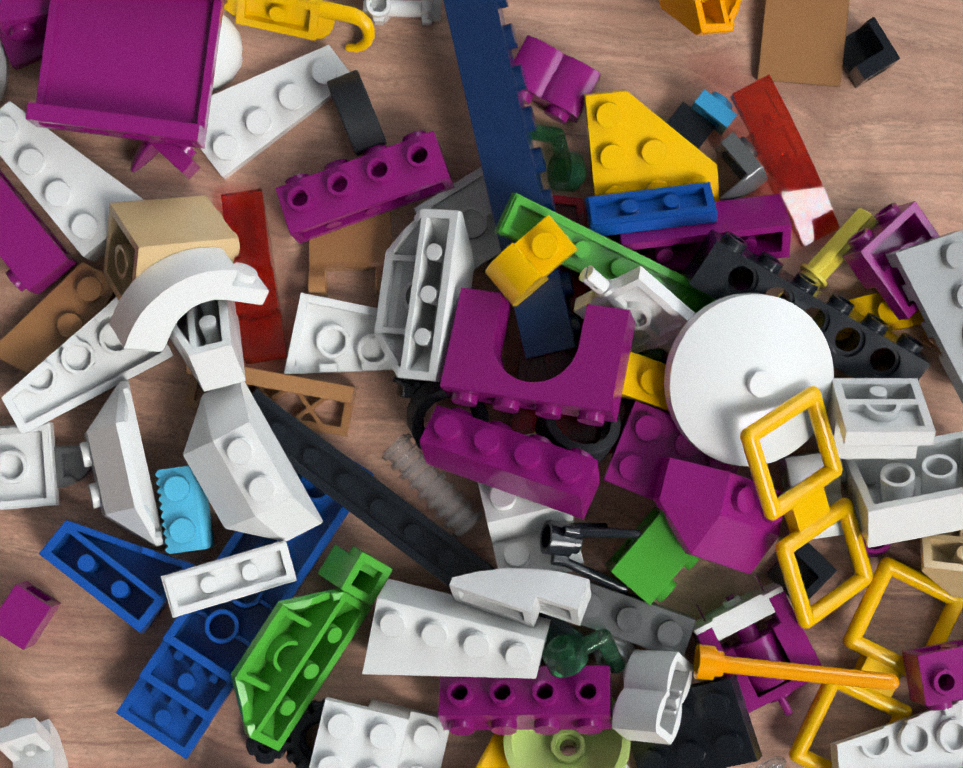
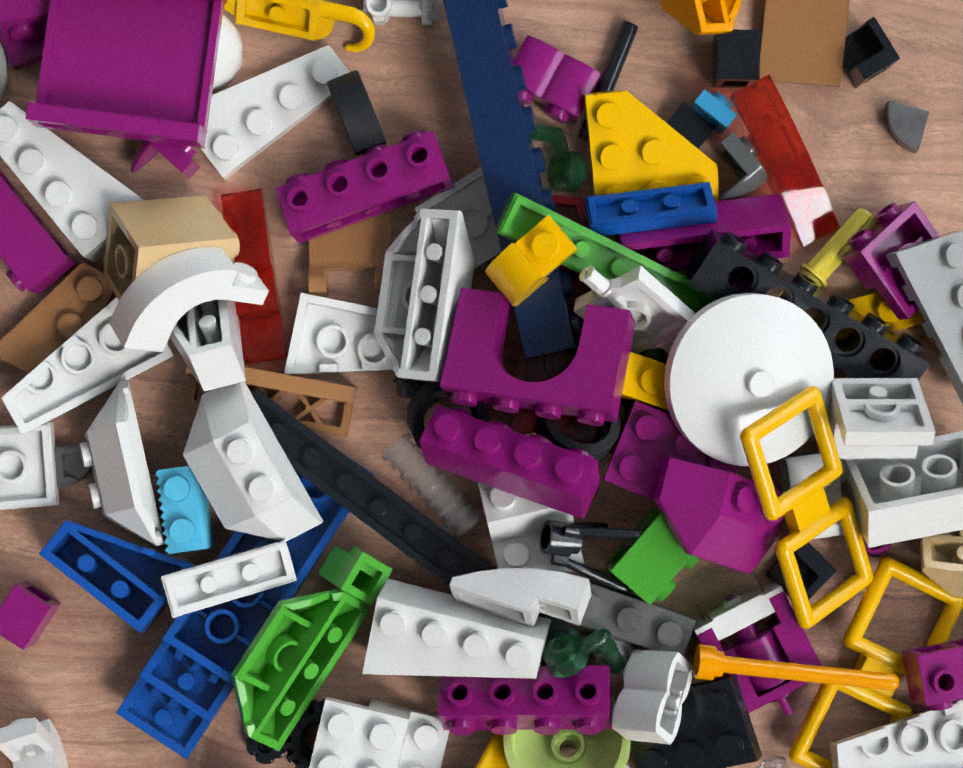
none -> black bar [578,21,639,141]
none -> black panel [712,29,760,89]
none -> flat silver tile [885,100,929,153]

